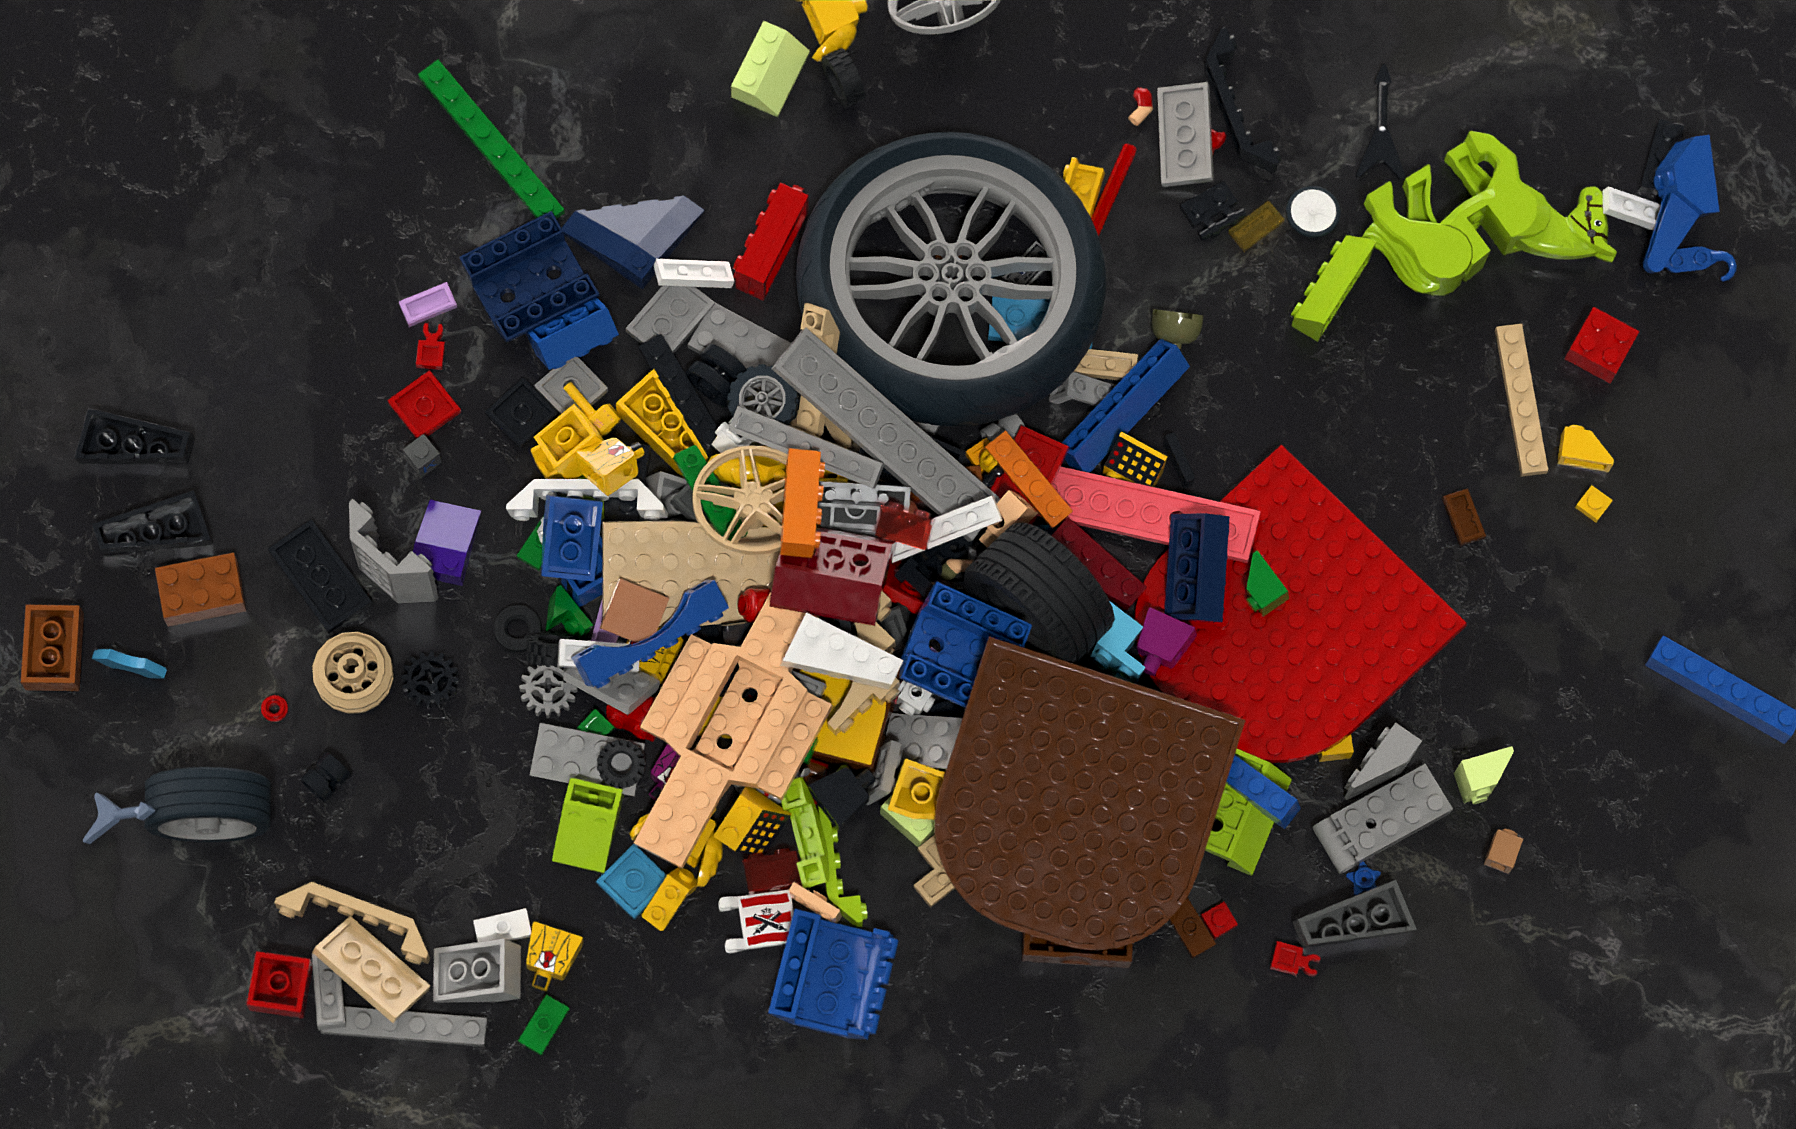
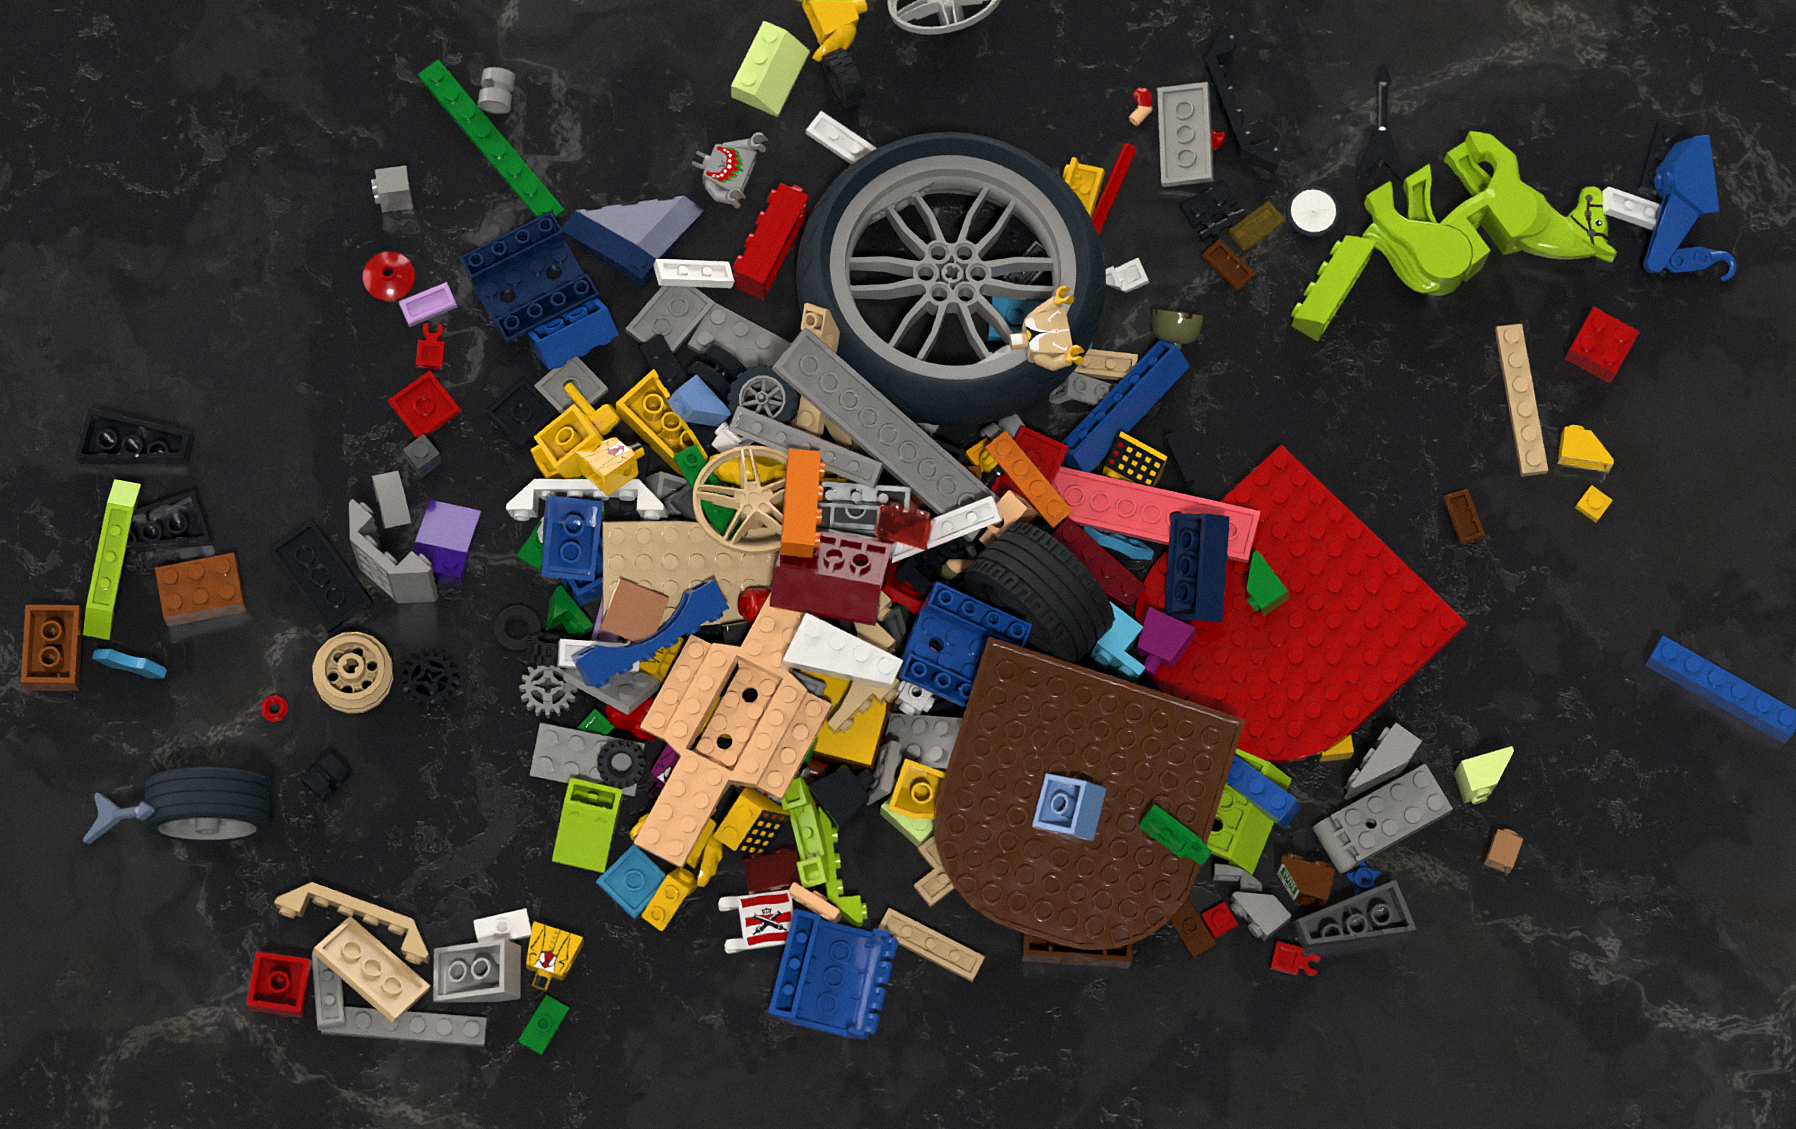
none -> lime slope [83,479,141,640]
none -> red dish [363,252,415,301]
none -> light grey brick [371,166,413,212]
none -> light grey slope [372,471,411,528]
none -> light grey wheel [478,67,516,114]
none -> medium blue slope [667,374,731,427]
none -> light grey torso [692,132,768,208]
none -> white plate [806,111,877,165]
none -> tan plate [878,908,985,982]
none -> tan torso [1009,286,1085,371]
none -> medium blue slope [1032,774,1107,841]
none -> dark azure tile [1083,526,1154,560]
none -> white slope [1105,258,1150,293]
none -> green hinge [1138,804,1212,866]
none -> reddish brown plate [1201,239,1256,293]
none -> light grey slope [1212,864,1262,893]
none -> light grey slope [1229,892,1291,941]
none -> reddish brown slope [1276,854,1335,911]

